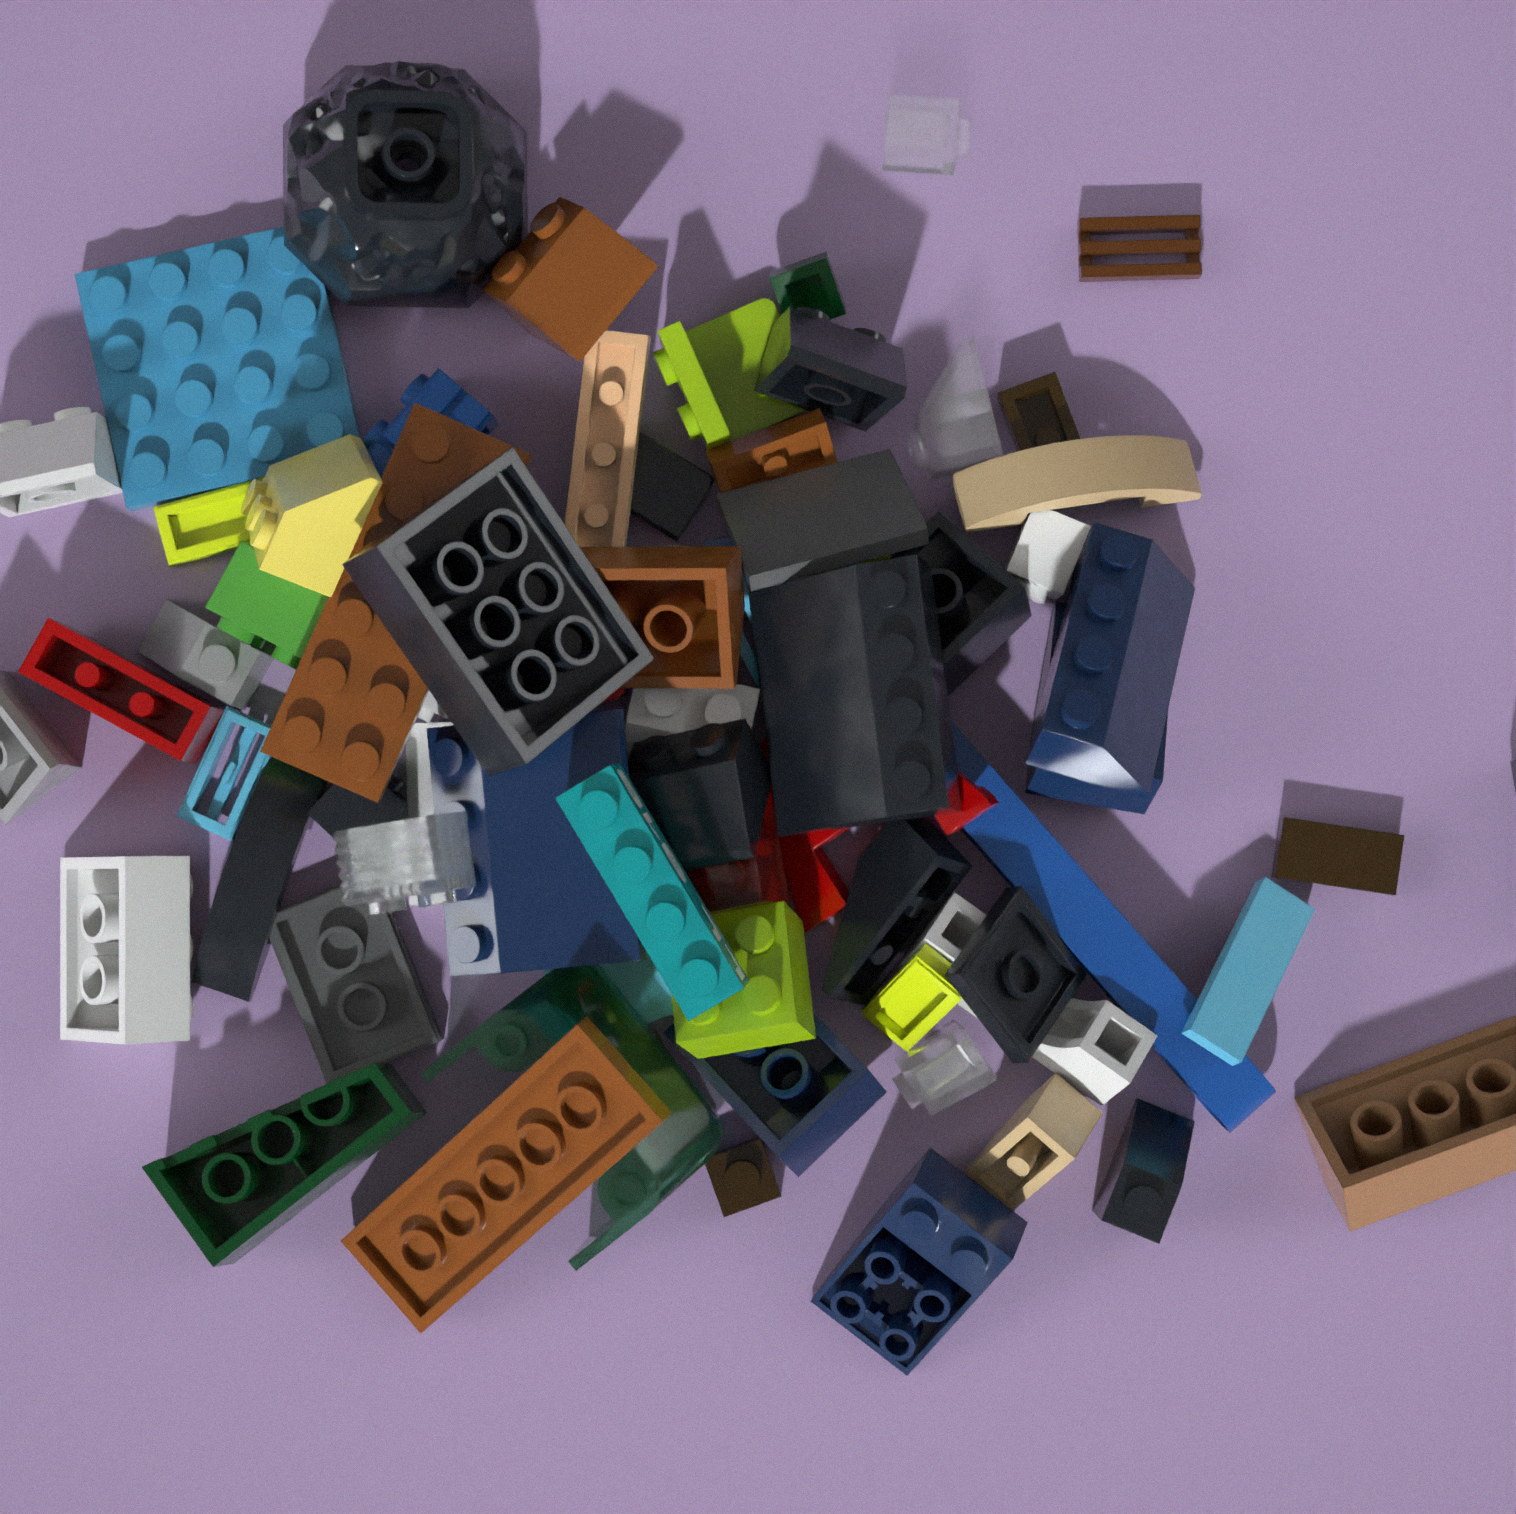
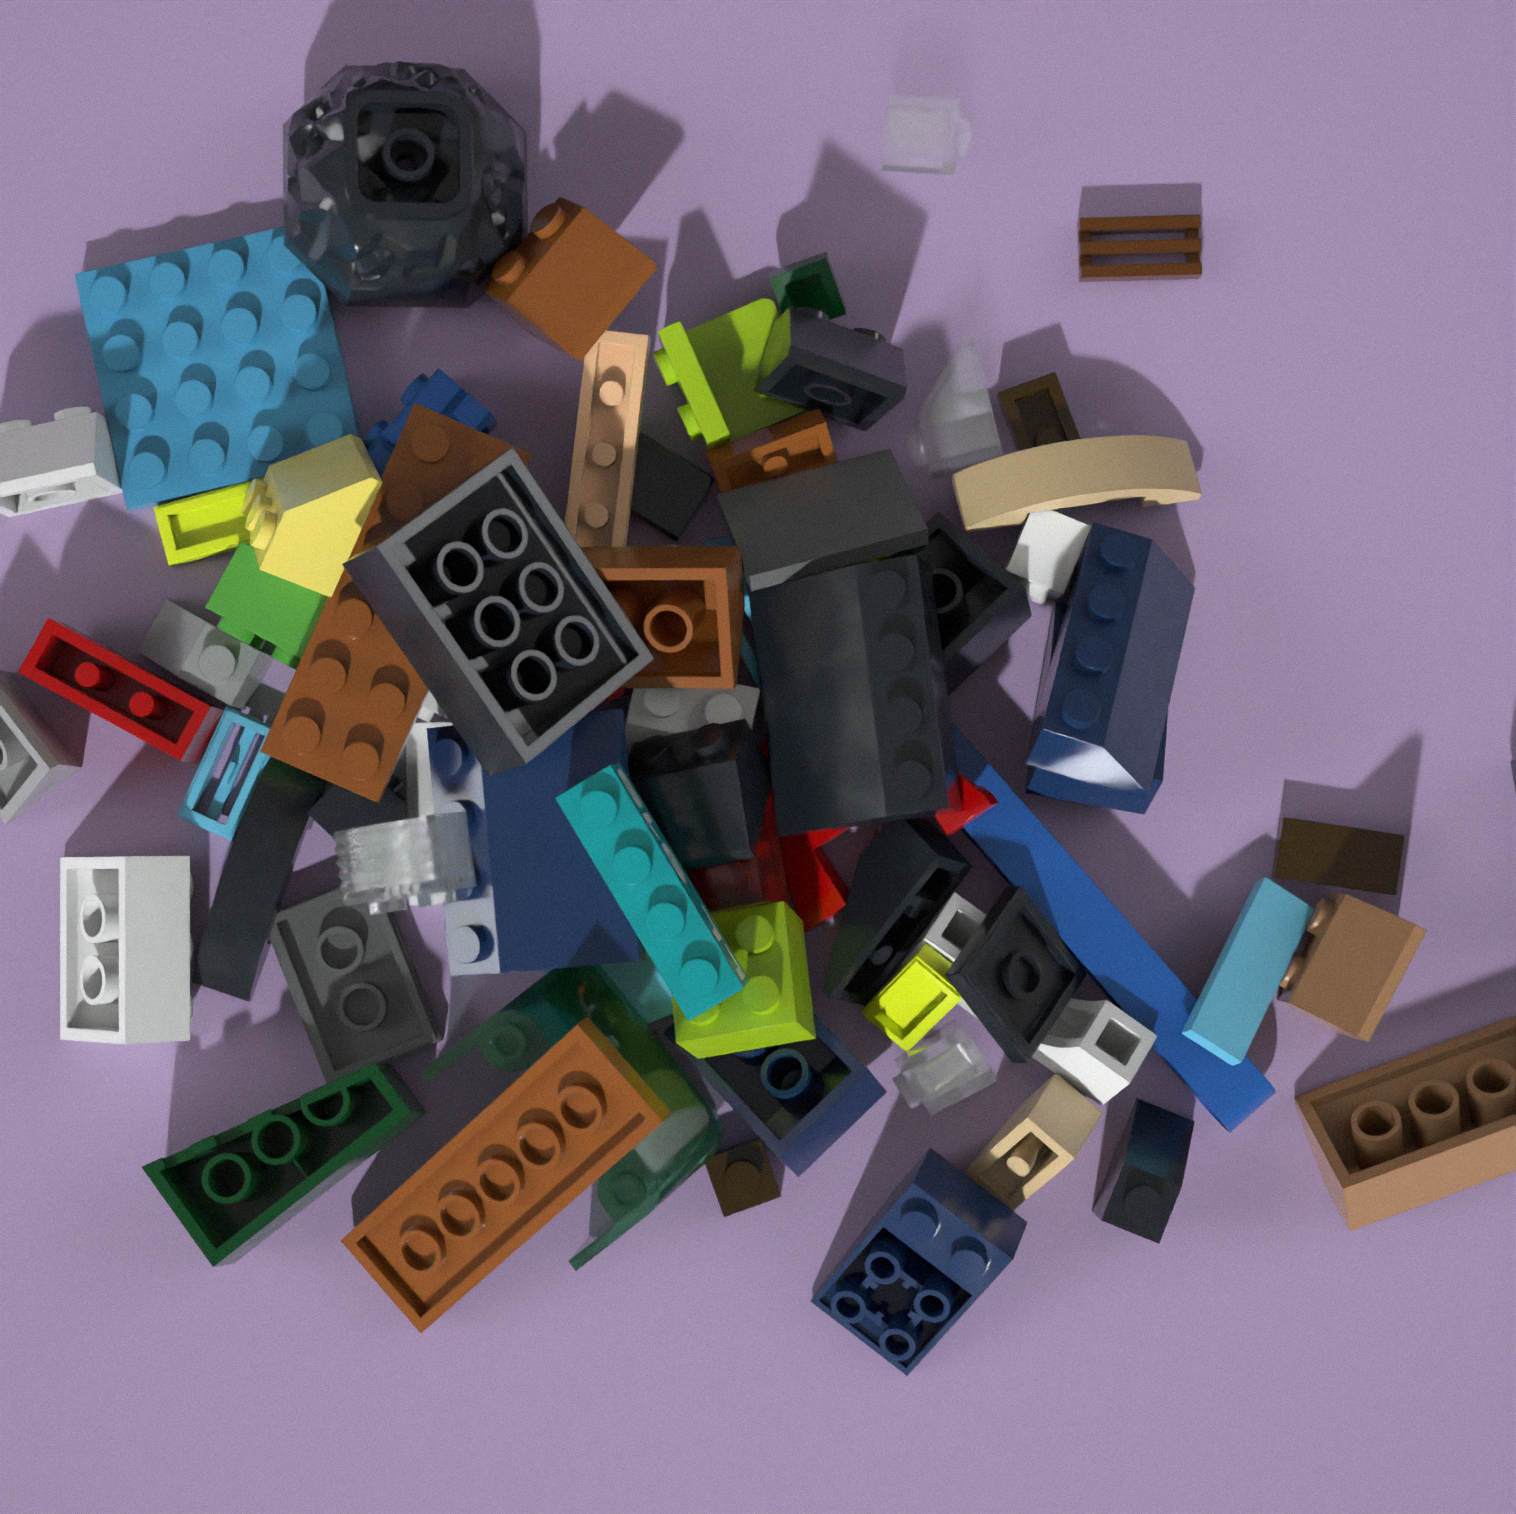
none -> medium nougat slope [1277,893,1427,1042]

